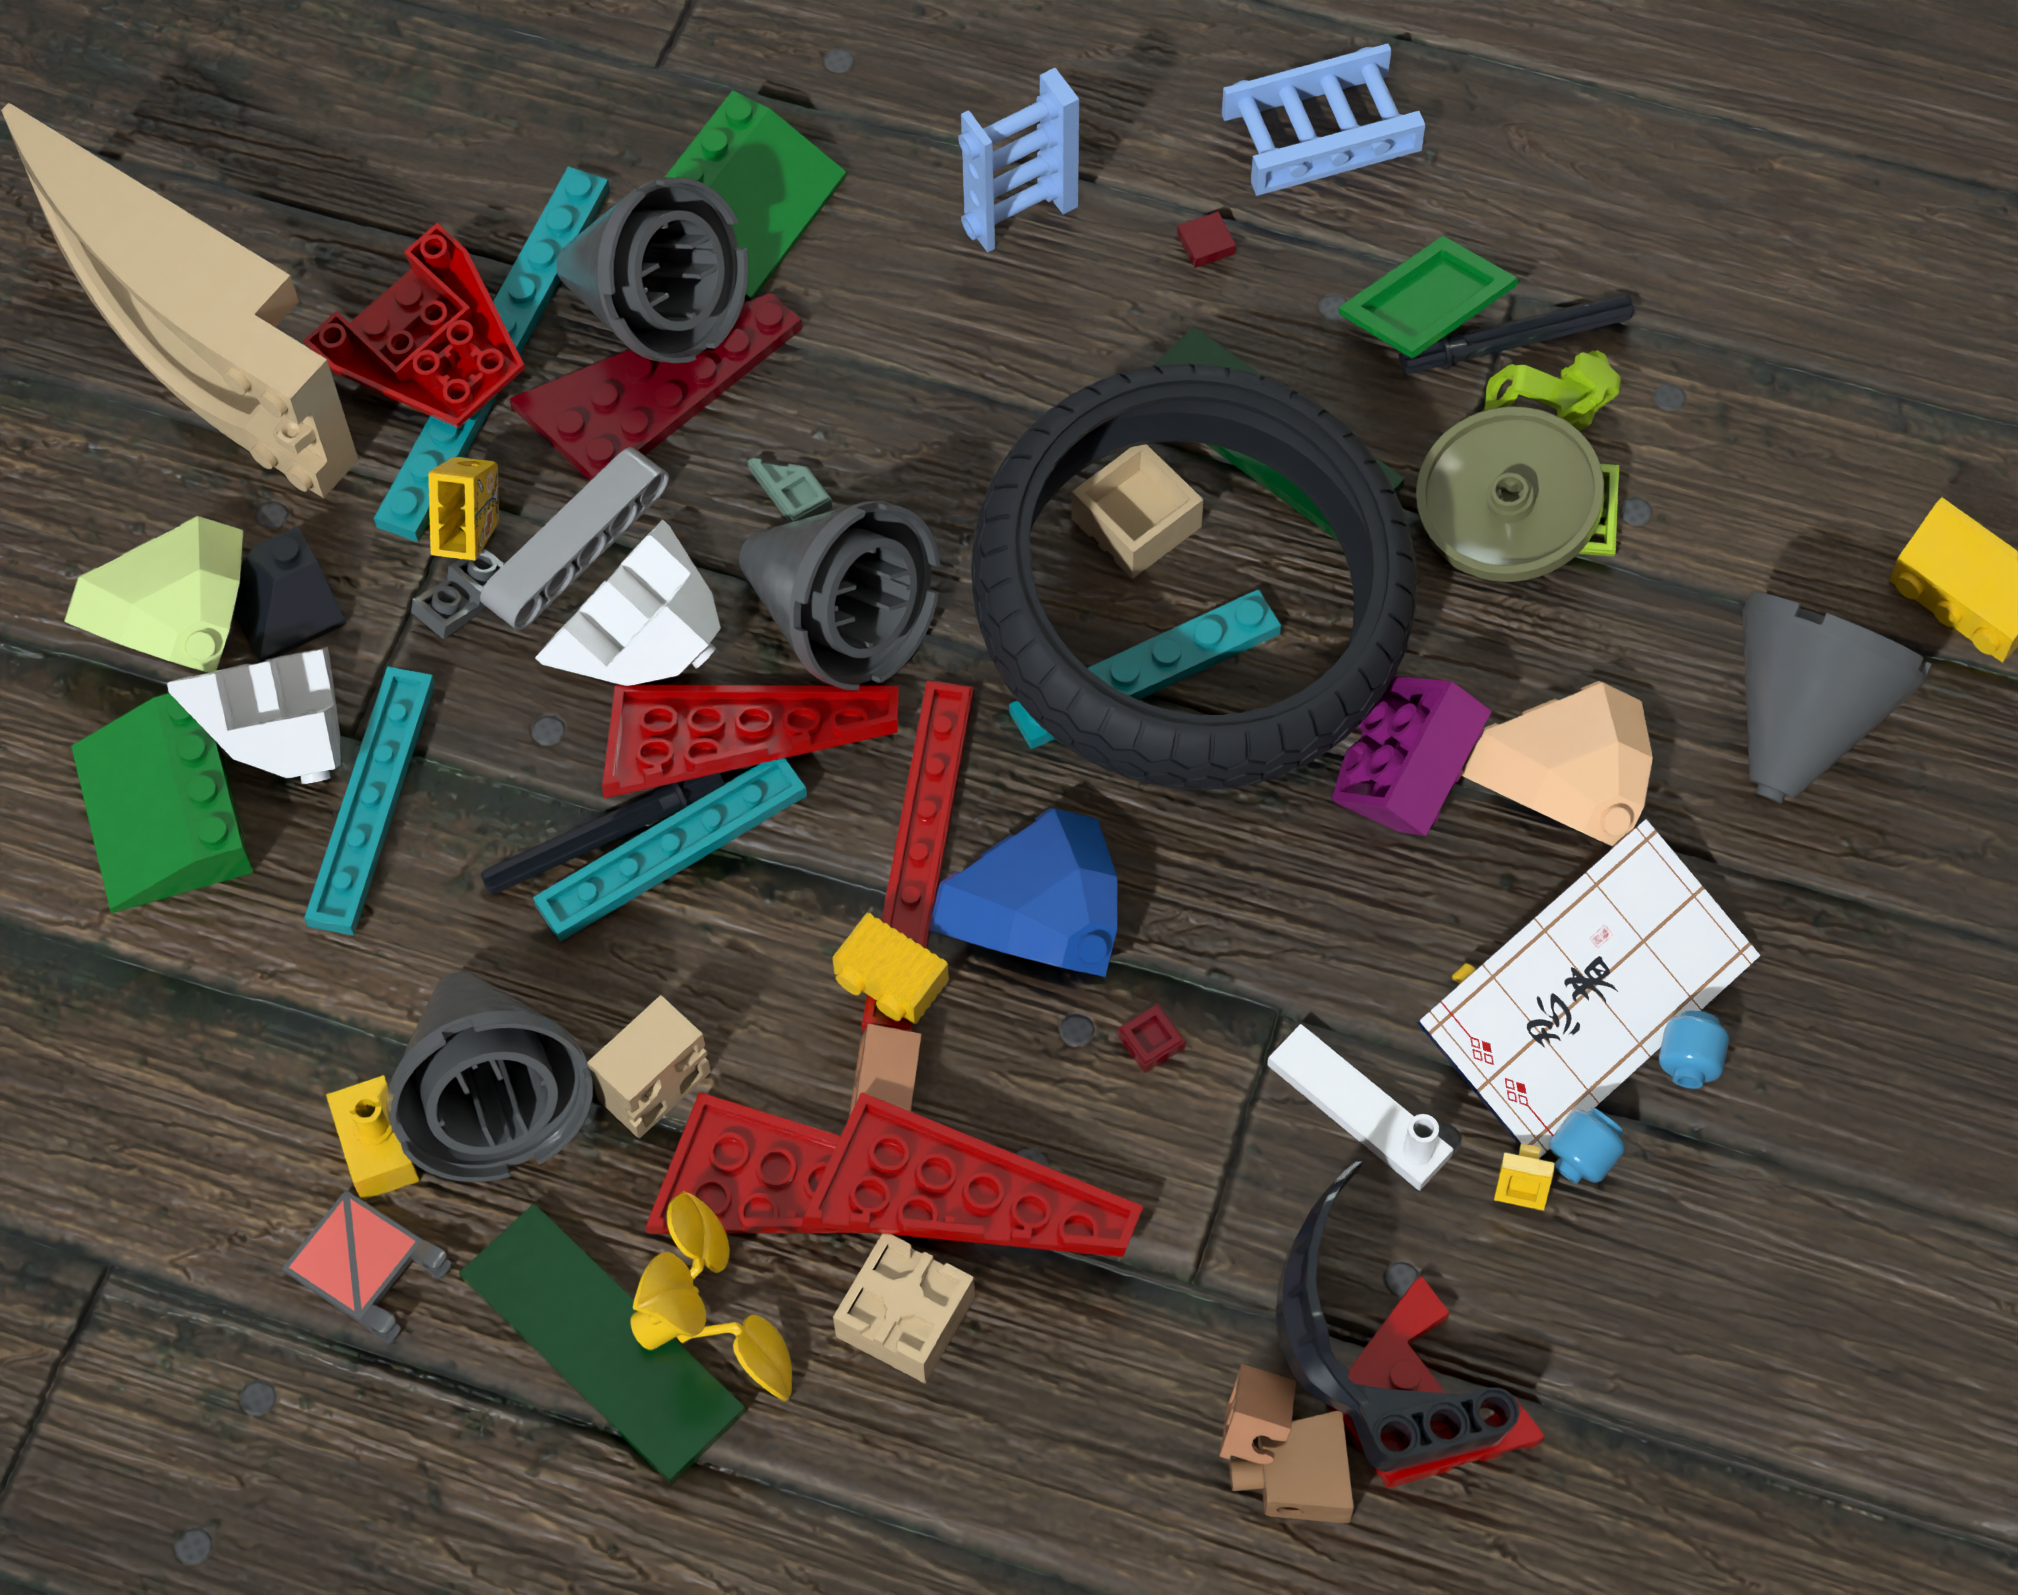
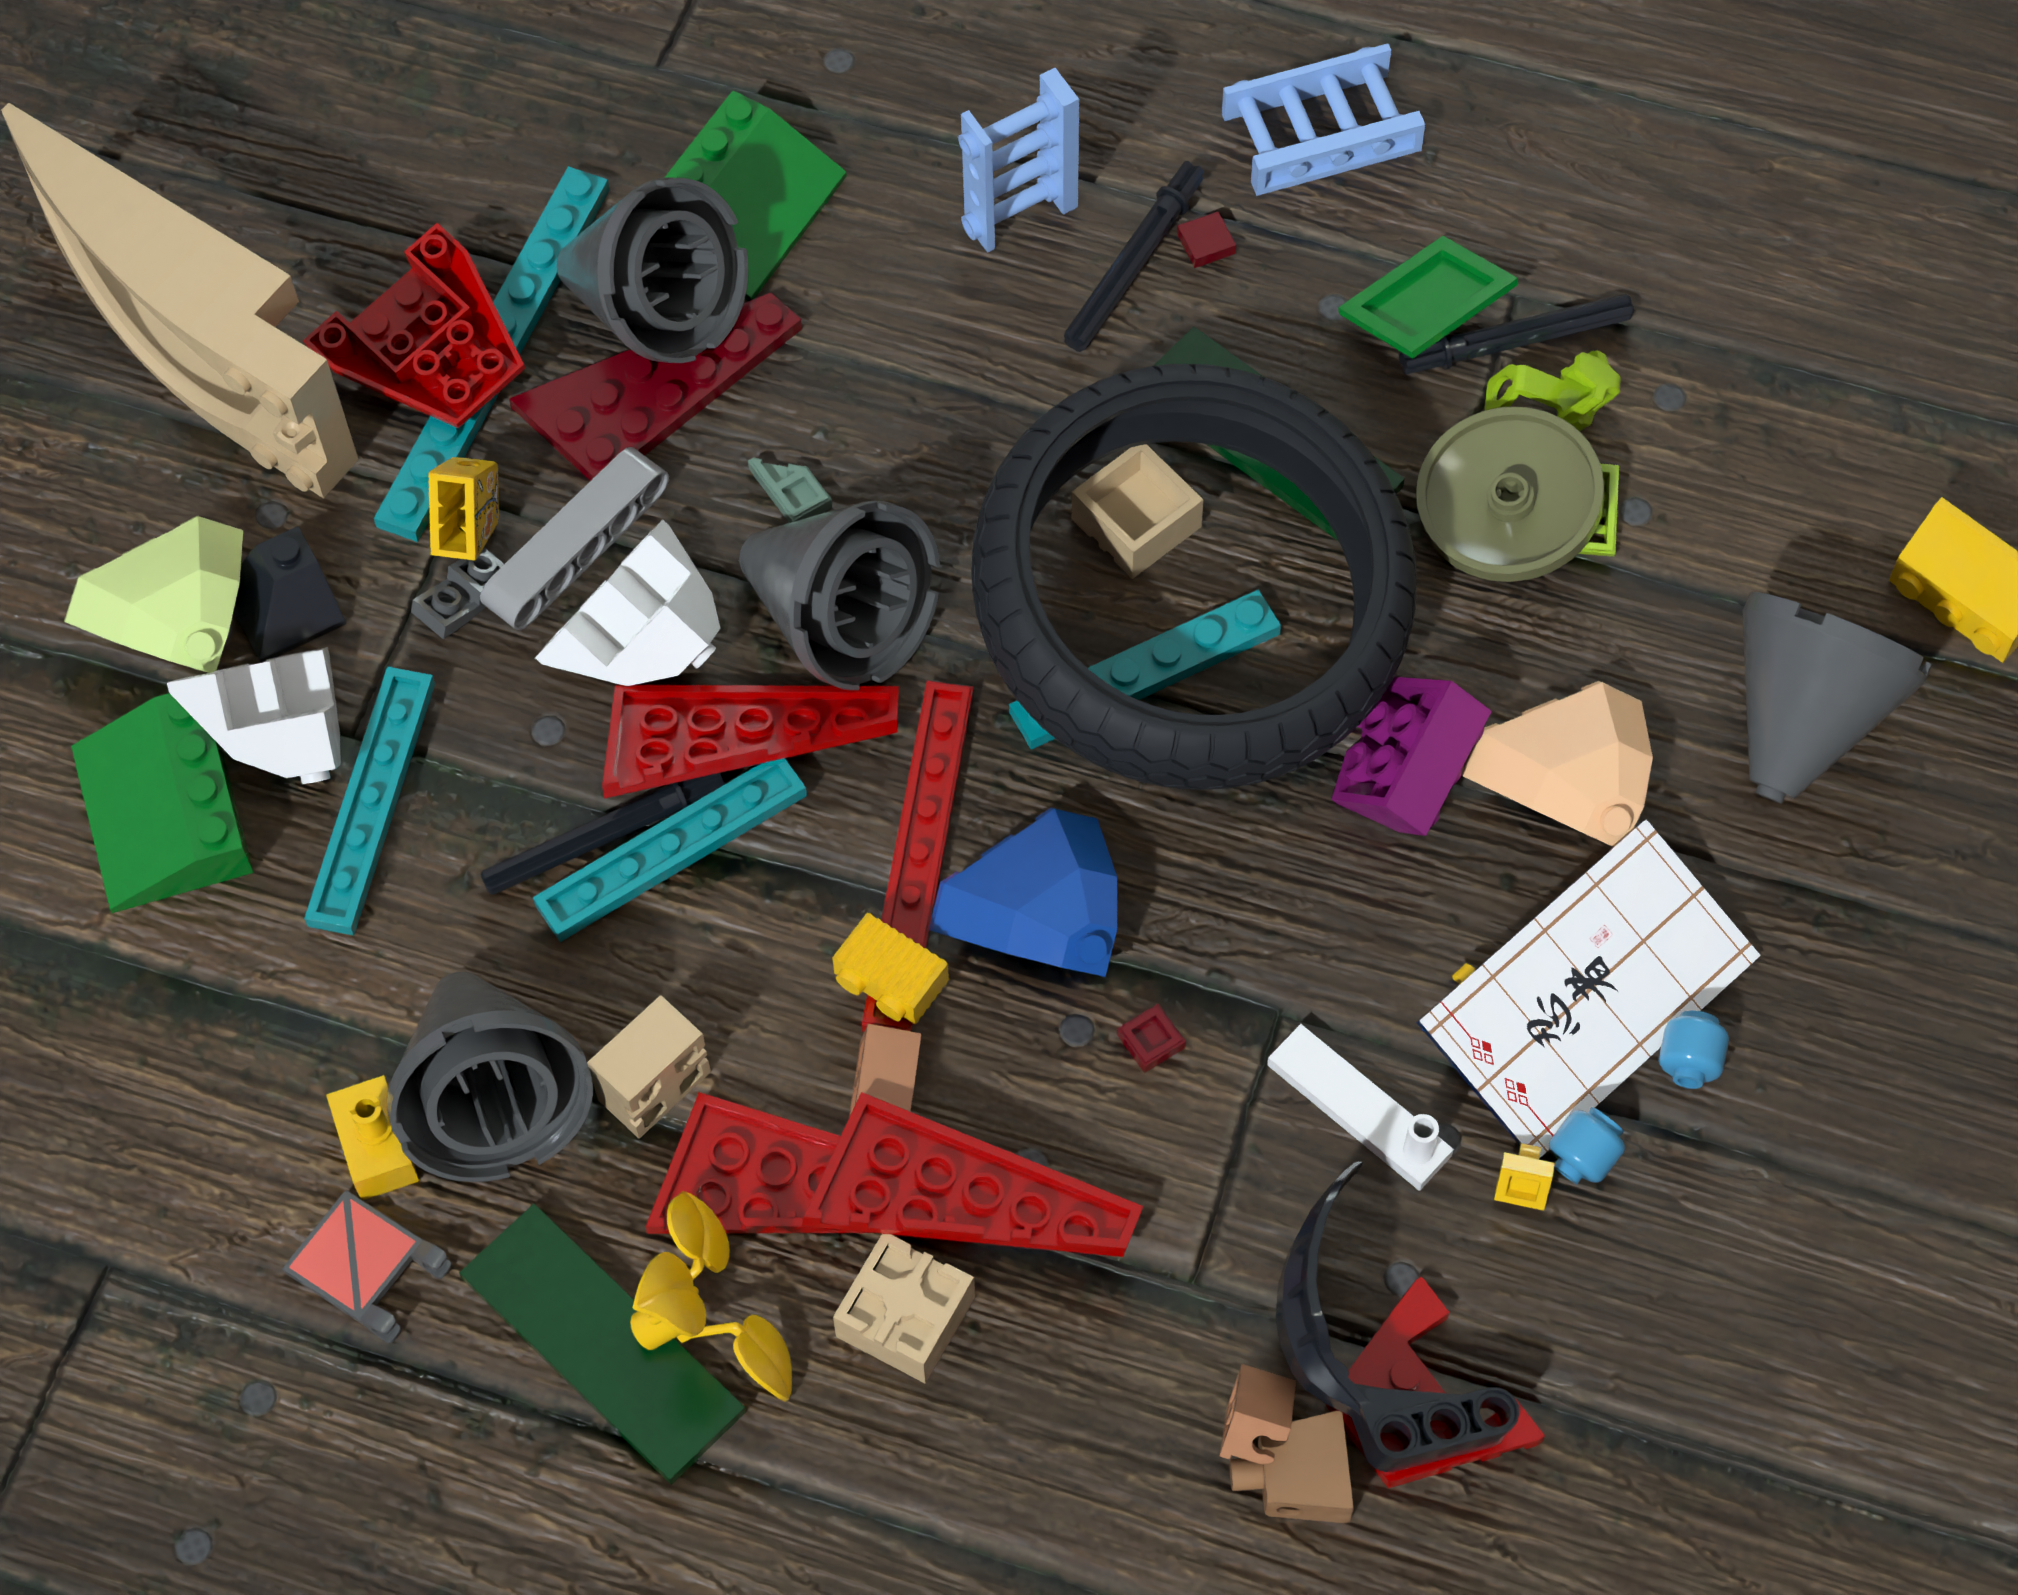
none -> black axle [1064,161,1204,352]

